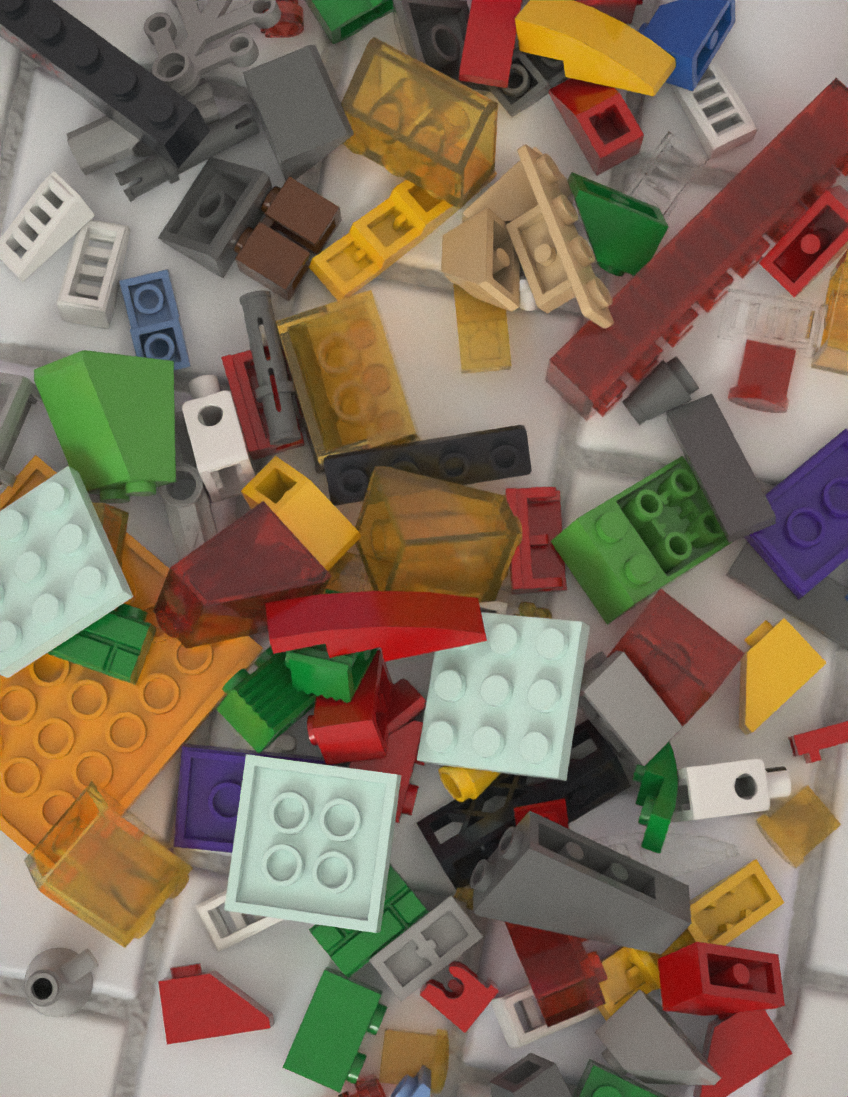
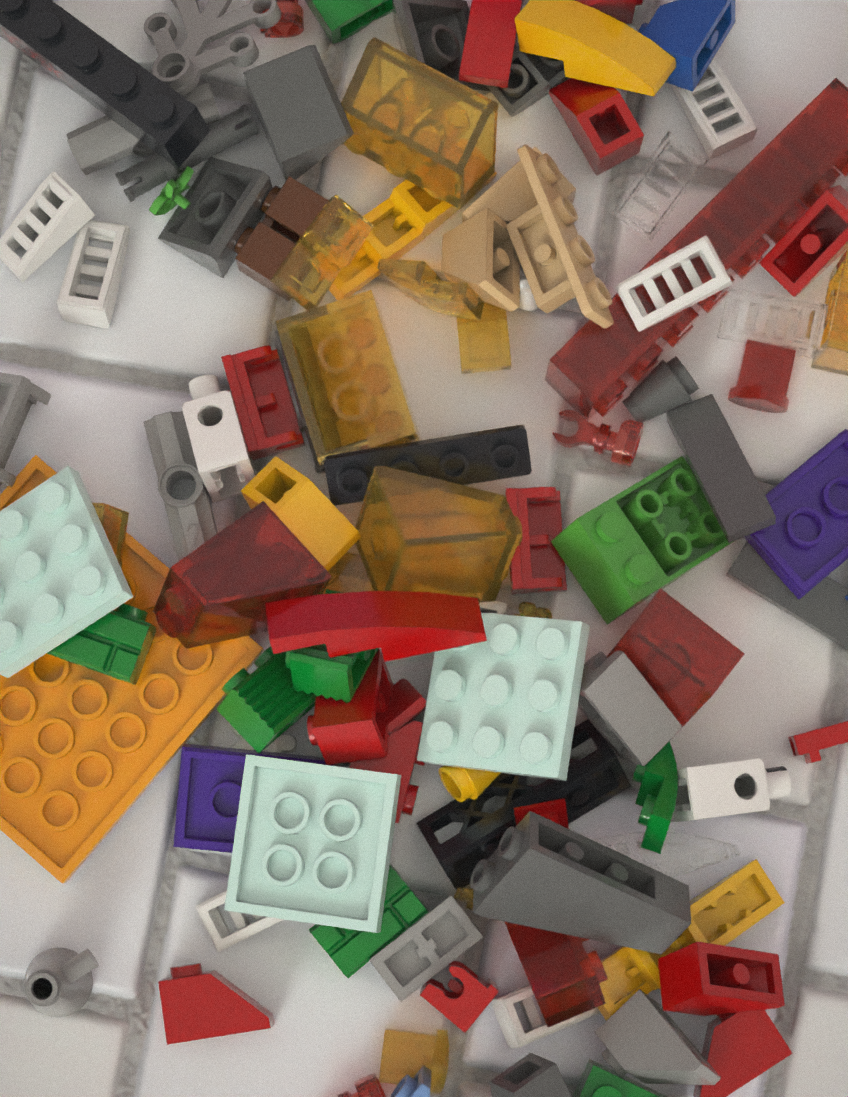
clear yellow slope [24,781,193,948] -> none
bright green slope [34,350,176,504] -> none
medium blue slope [119,269,191,370] -> none
dark grey pin [239,290,301,445] -> none
green brick [282,967,388,1093] -> none
green slope [567,172,669,279] -> none
yellow slope [739,618,827,735] -> none
clear yellow tile [755,785,841,869] -> none
none -> bright green plant [149,166,194,216]
none -> clear yellow slope [270,195,374,311]
none -> clear yellow slope [377,259,484,321]
none -> clear red piece [552,410,644,468]
none -> white slope [614,235,733,332]

